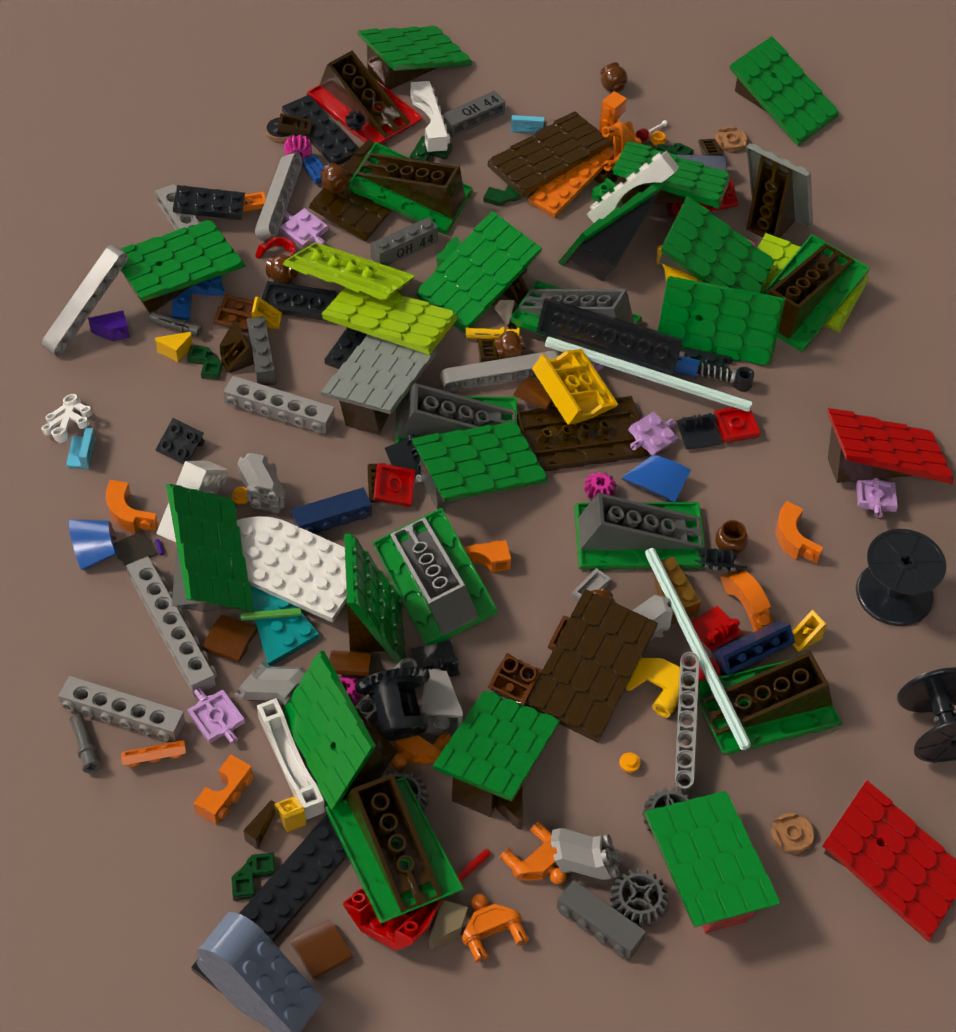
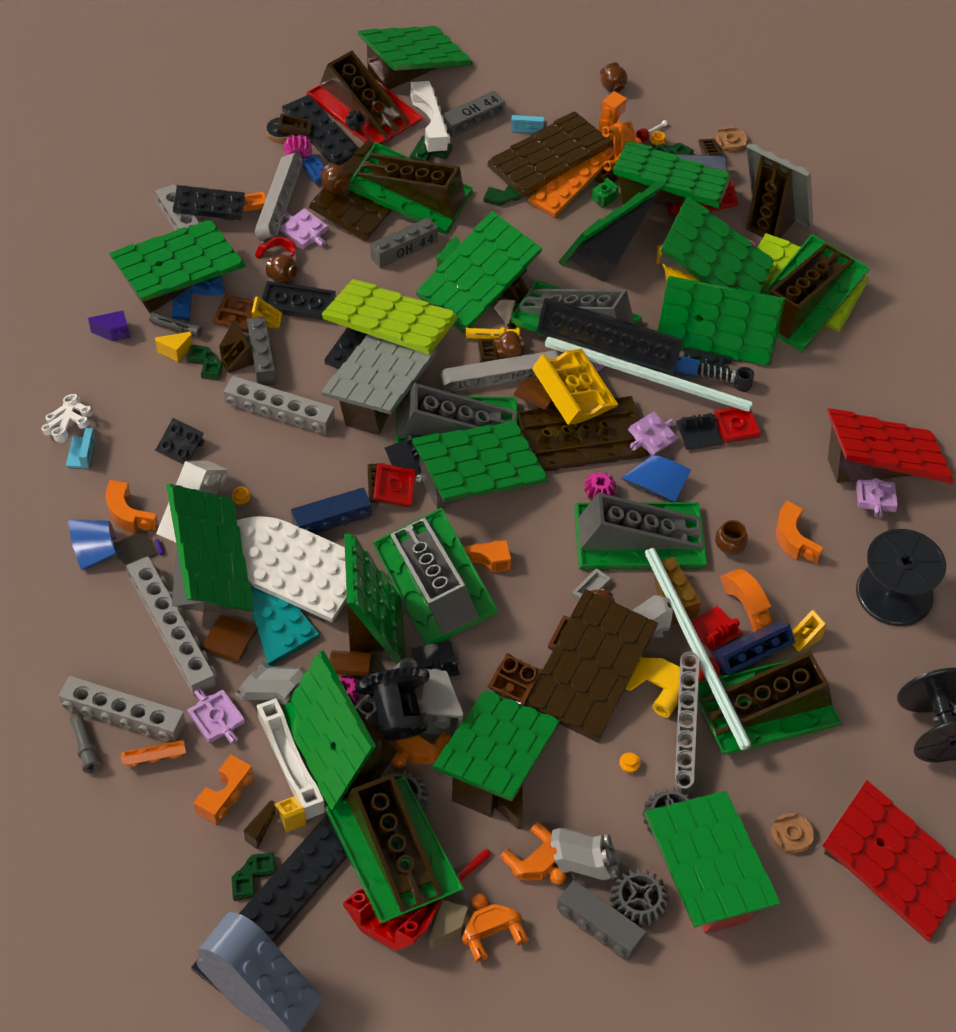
light grey beam [42,245,128,356] -> none
light grey brick [237,453,286,513] -> none
bright green bar [240,608,301,621] -> none
lime piece [283,242,416,300] -> none
reddish brown slope [291,919,353,980] -> none
white arch [587,151,679,223] -> none
black hinge [695,548,747,572] -> none
green piece [730,36,839,146] -> none

